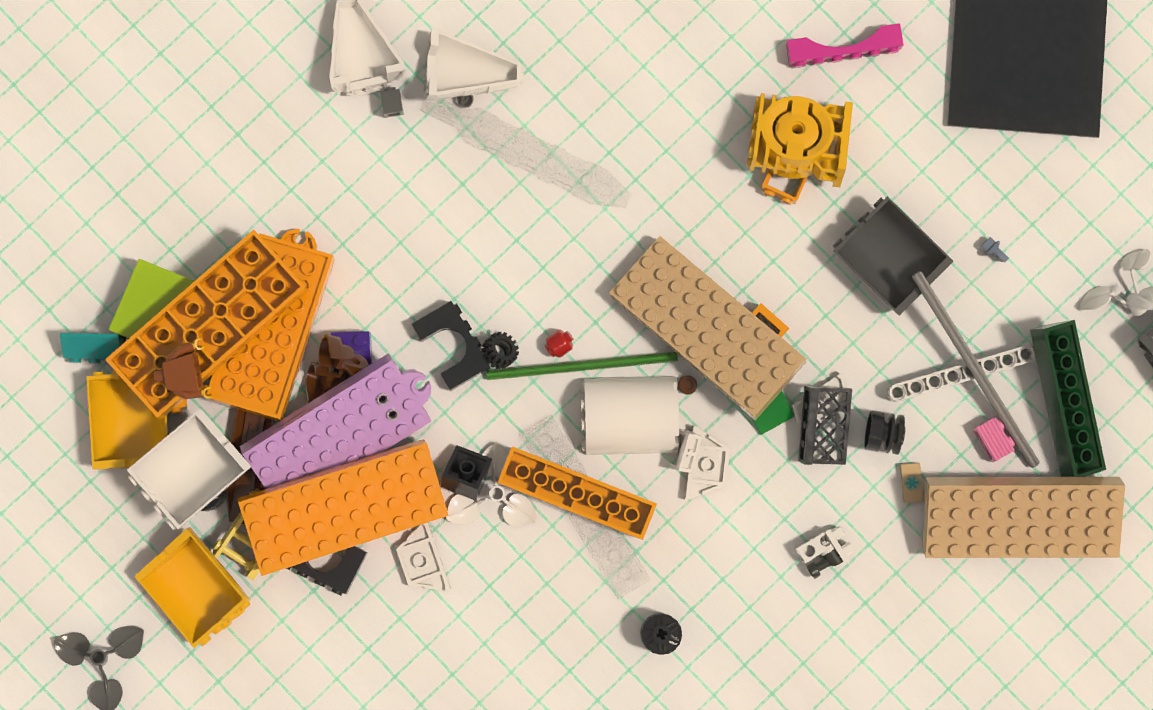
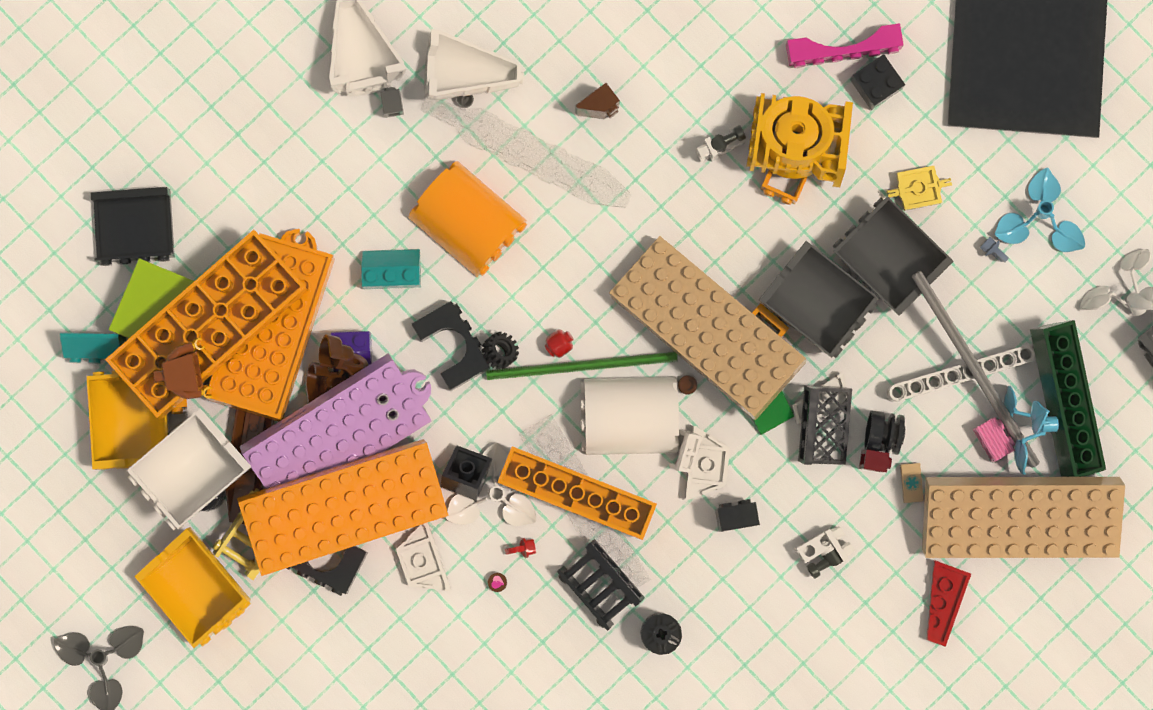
none -> black panel [91,187,175,266]
none -> teal slope [361,249,421,289]
none -> light orange cylinder [408,161,527,277]
none -> reddish brown tile [488,573,507,592]
none -> red piece [505,538,536,558]
none -> black fence [557,539,645,631]
none -> reddish brown slope [575,83,620,119]
none -> hips [696,125,746,162]
none -> black brick [715,499,760,532]
none -> dark grey cylinder [759,241,879,358]
none -> black brick [850,54,905,110]
none -> dark red brick [859,450,892,472]
none -> light yellow plate [887,166,952,211]
none -> red wing [926,560,971,647]
none -> medium azure plant [995,168,1085,252]
none -> medium azure plant [1004,385,1059,475]

